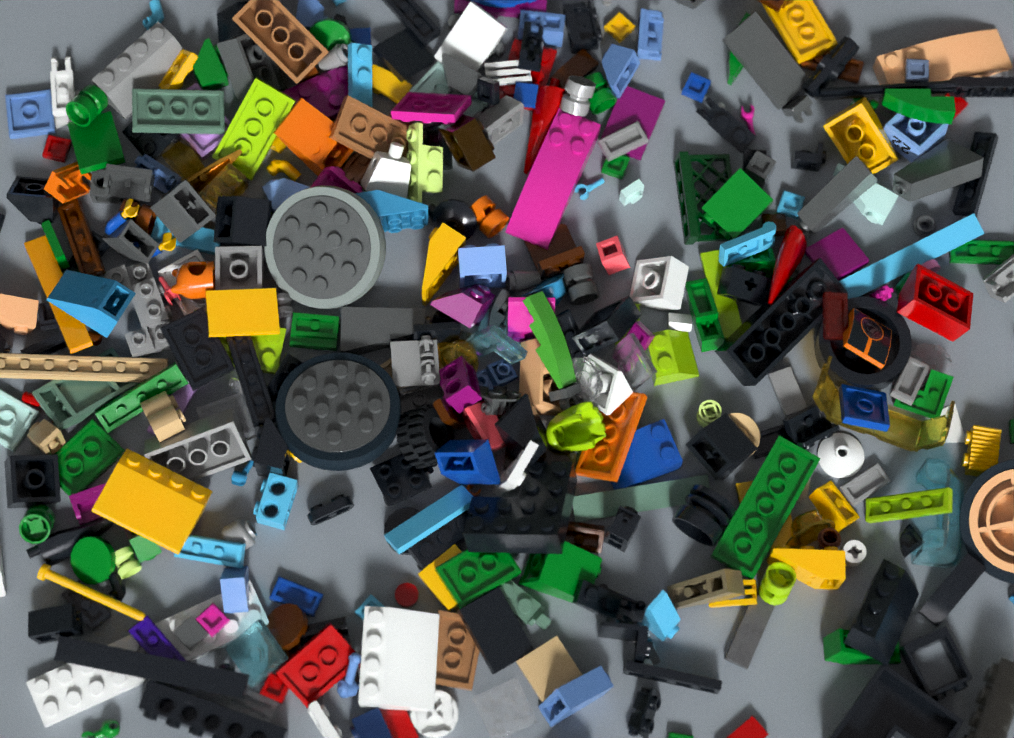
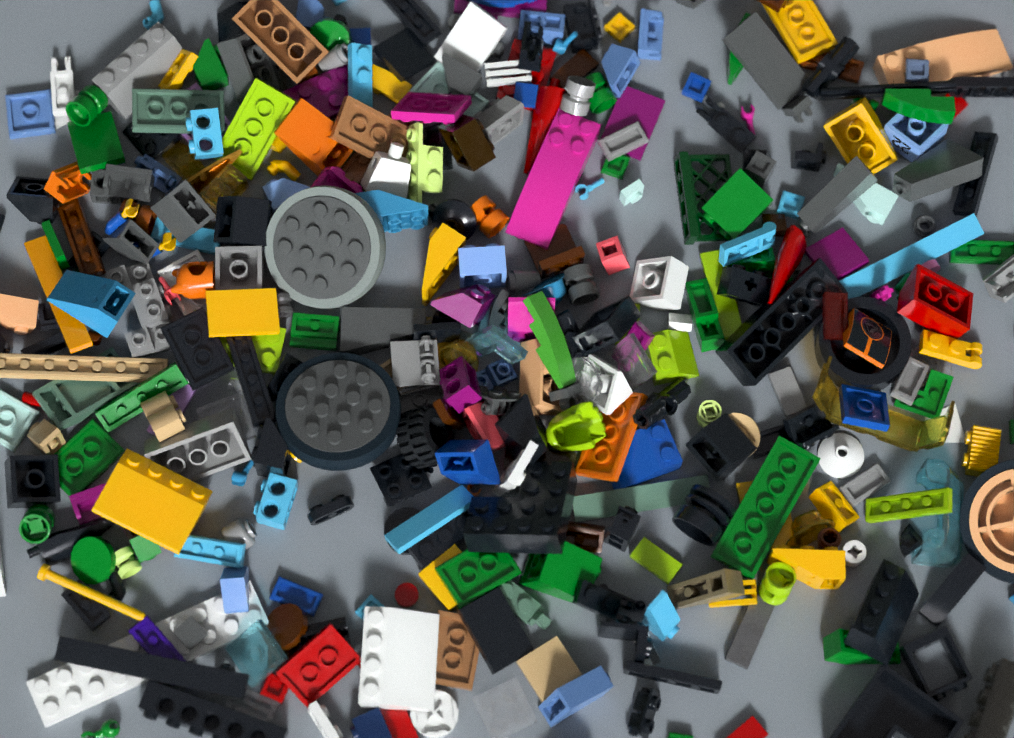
black hinge [28,603,83,644] -> none
red tile [42,135,72,163] -> none
dark pink tile [195,603,230,638] -> none
medium blue piece [337,652,361,698] -> none
black tile [477,76,499,105] -> none
none -> medium azure brick [186,108,224,160]
none -> dark azure hand [552,31,578,55]
none -> lime tile [630,537,683,585]
none -> black piece [632,379,691,429]
none -> yellow plate [919,329,983,369]

